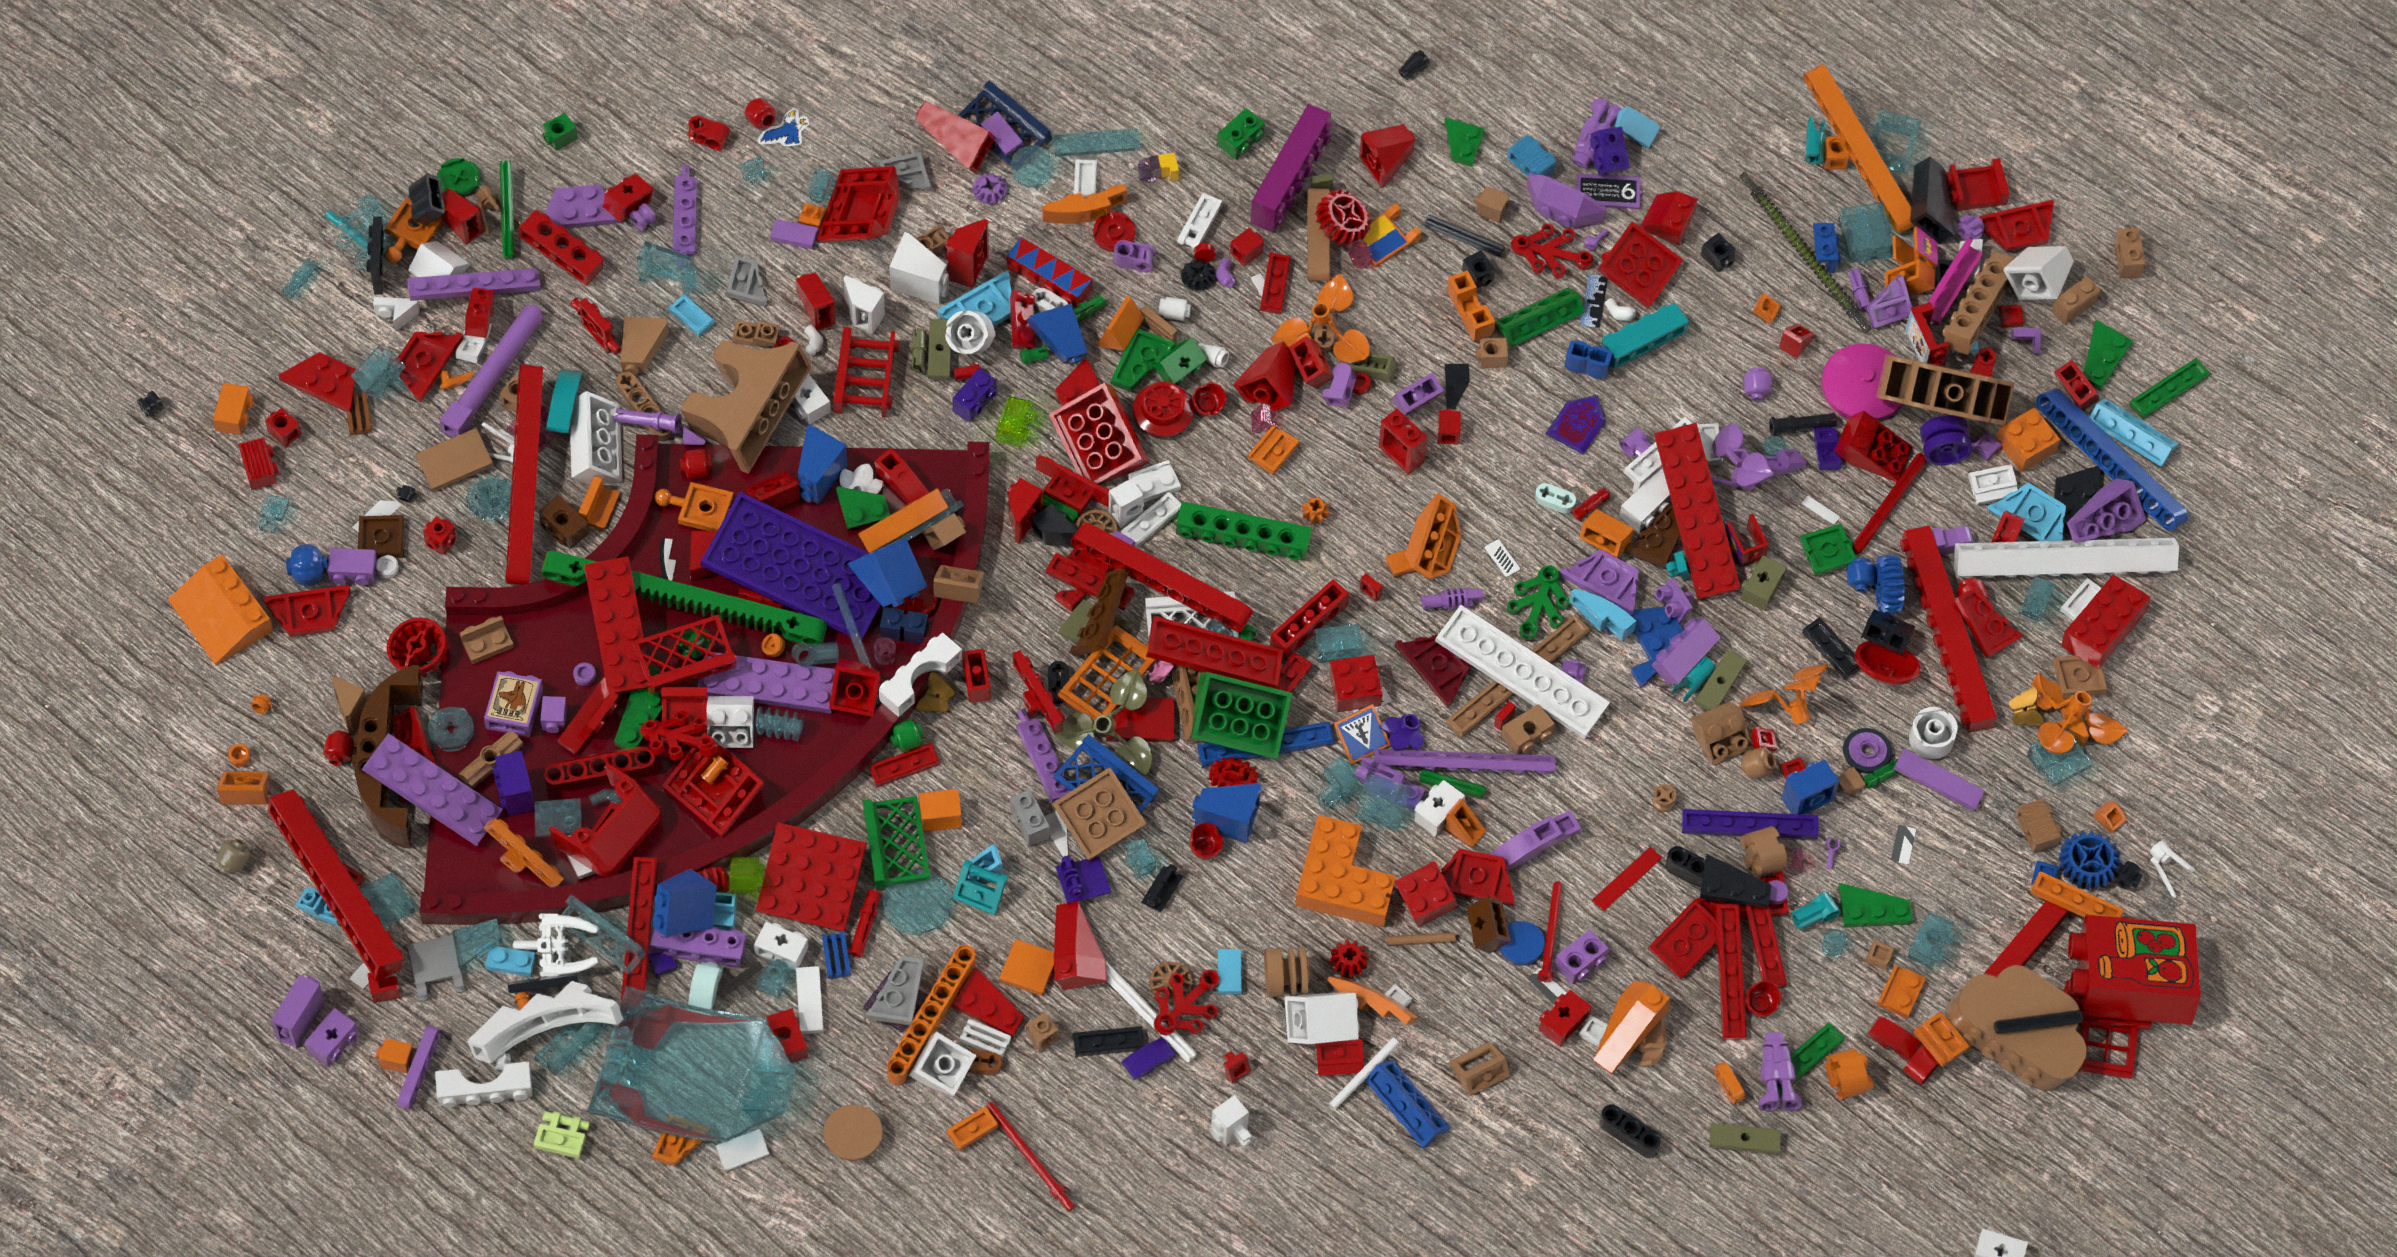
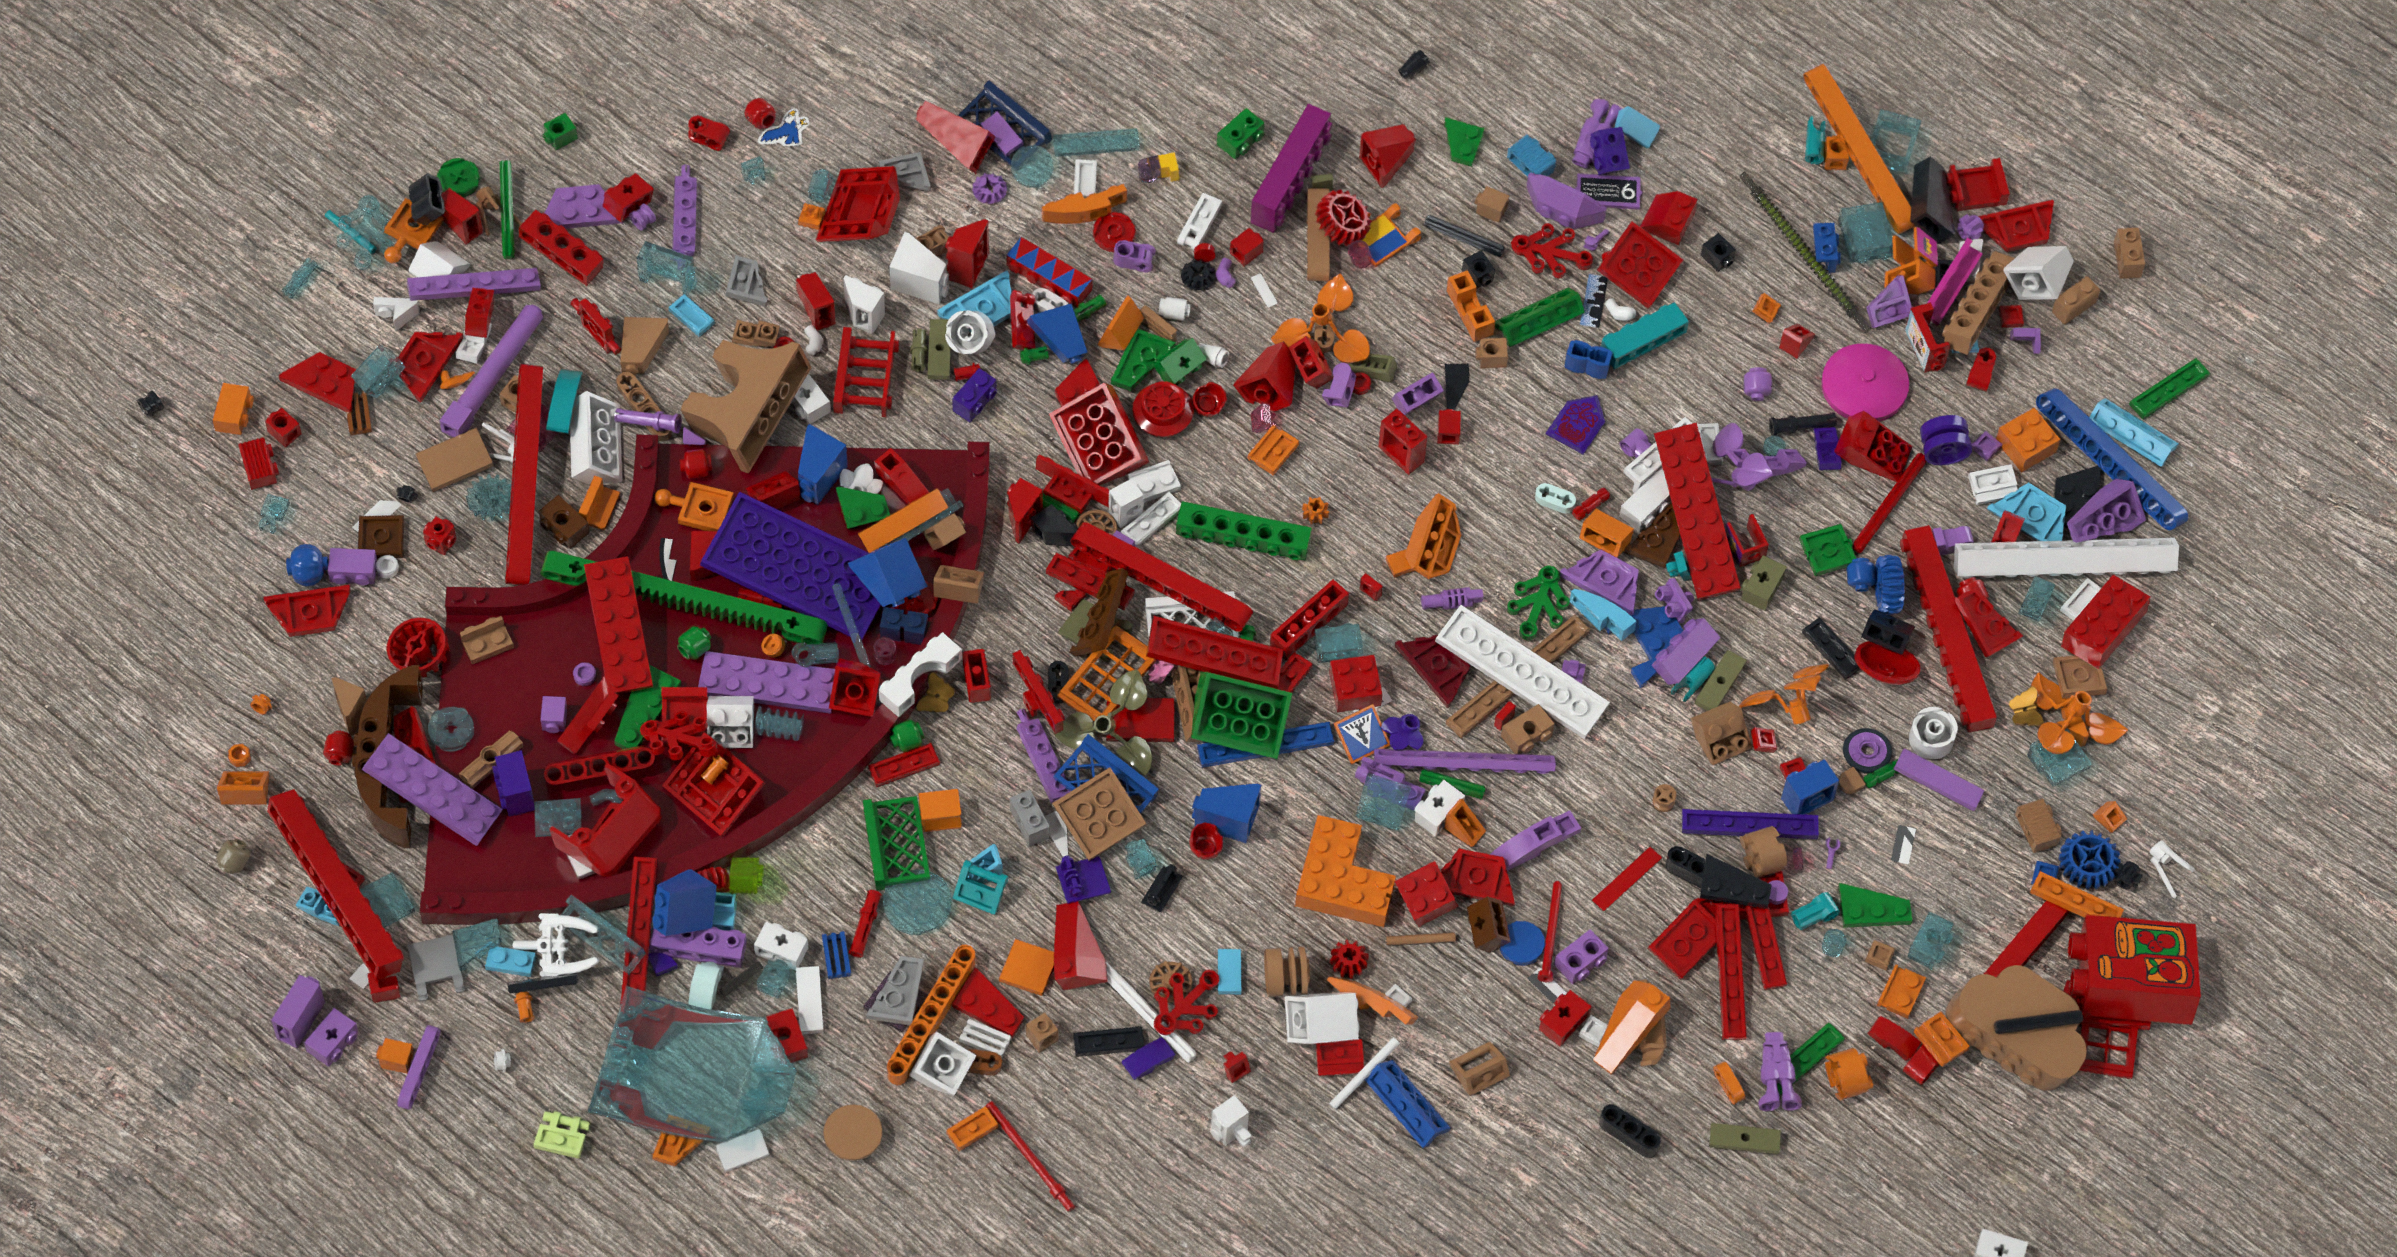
orange slope [168,554,273,666] -> none
black wing [366,216,384,295] -> none
white arch [435,1062,533,1108] -> none
white arch [467,981,623,1063] -> none
orange plate [483,818,564,888] -> none
brick [484,671,543,737] -> none
clear light blue fence [535,993,620,1076] -> none
red fence [632,615,737,695] -> none
red plate [755,822,867,932] -> none
medium lavender tile [770,219,818,249] -> none
clear neon green brick [995,395,1037,447] -> none
red gear [1208,756,1258,787] -> none
red tile [1259,252,1291,314] -> none
clear light blue brick [1318,756,1356,810] -> none
white sticker [1485,540,1520,577] -> none
medium nougat head [1741,747,1776,779] -> none
red hair [1745,980,1782,1017] -> none
white sticker [1802,496,1840,524] -> none
medium lavender axle [1849,269,1871,312] -> none
medium nougat brick [1876,354,2015,425] -> none
red brick [2054,360,2100,411] -> none
green wing [2083,319,2133,391] -> none

